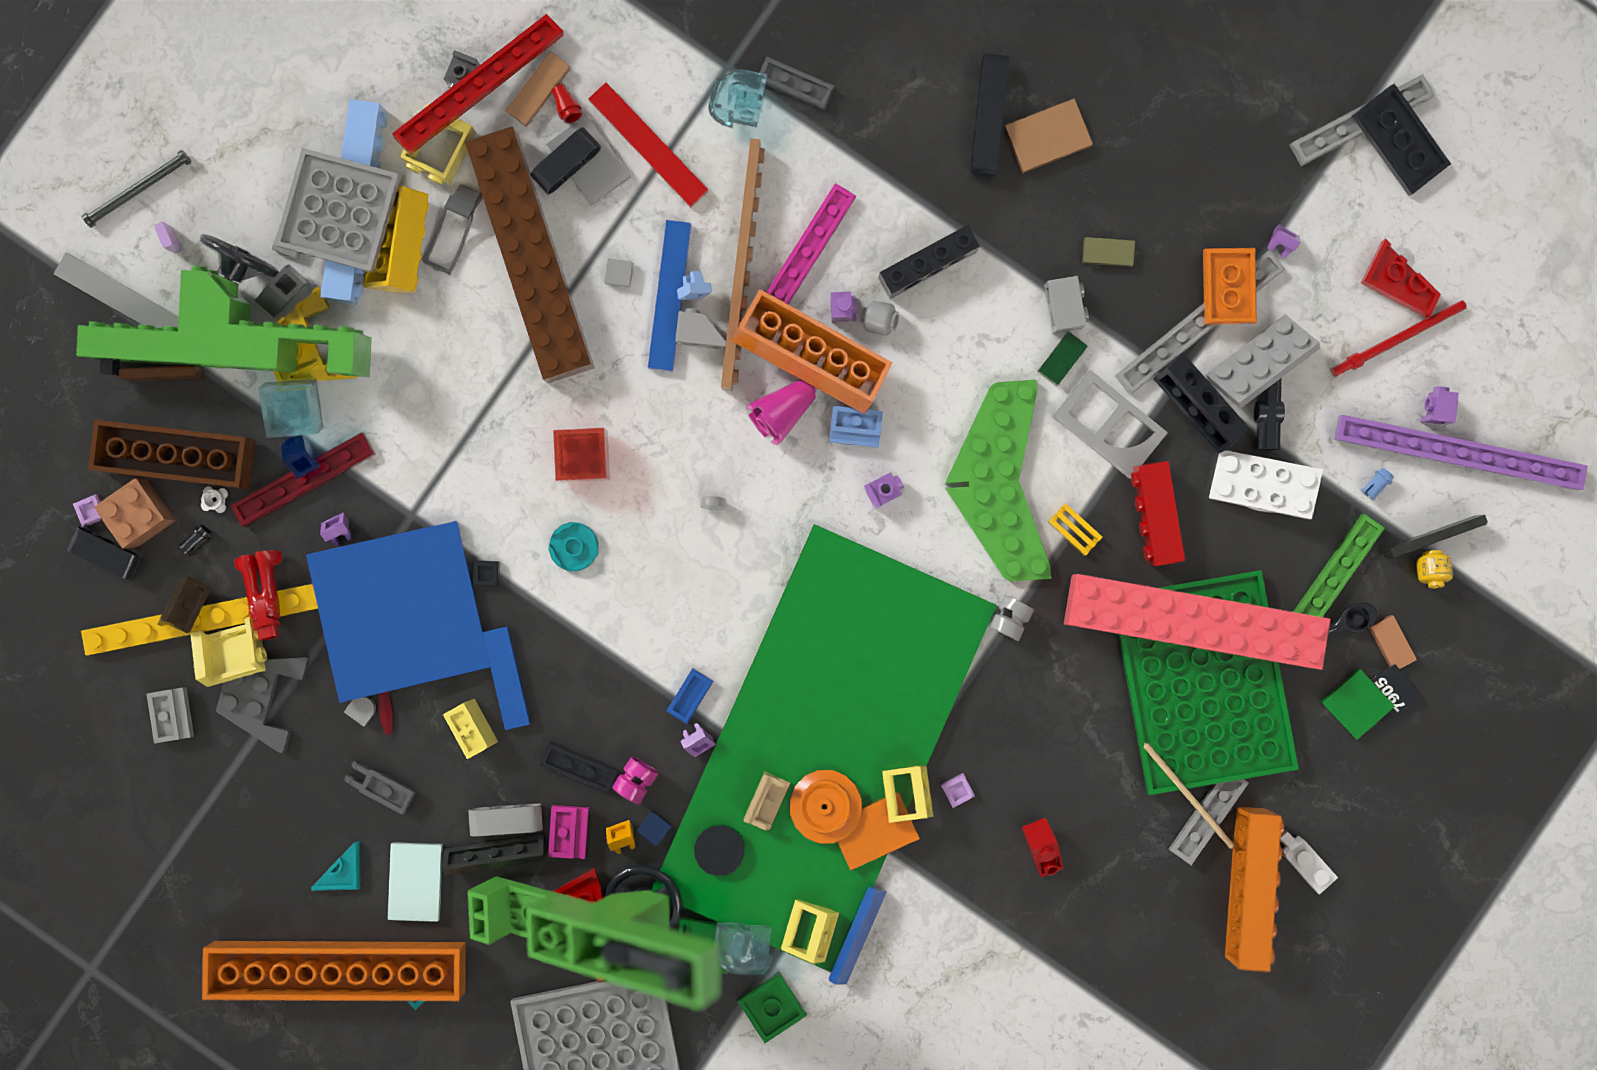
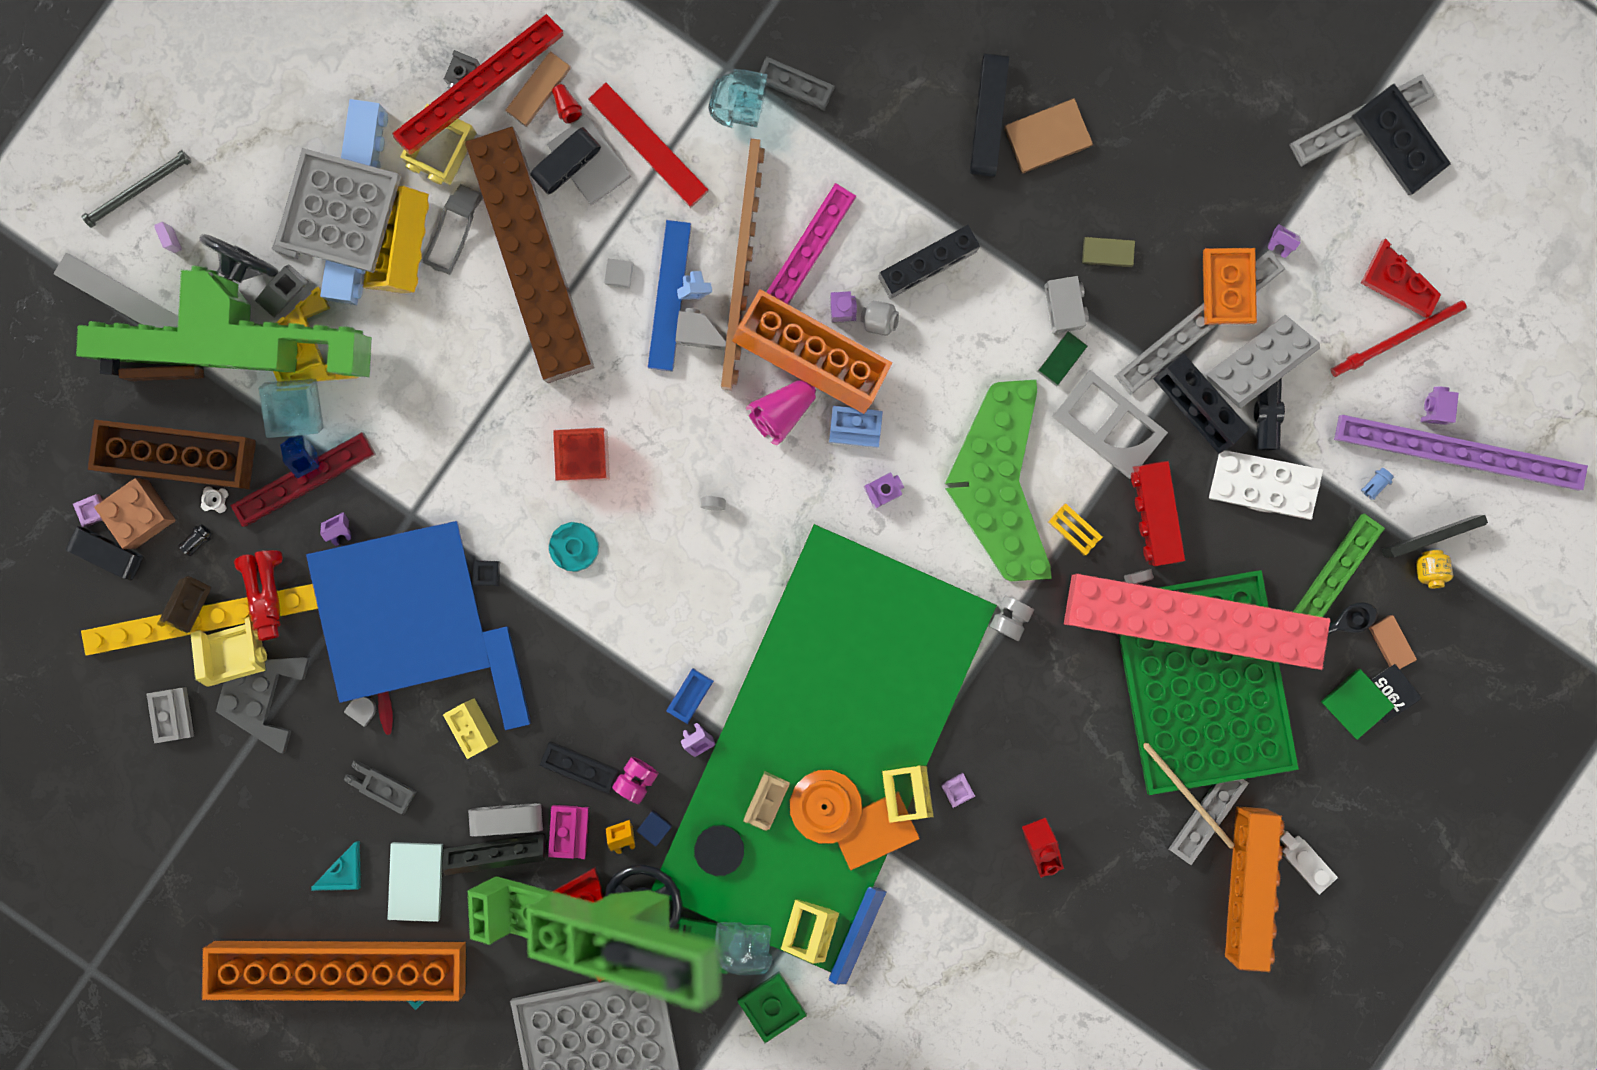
none -> light grey tile [1124,569,1154,584]

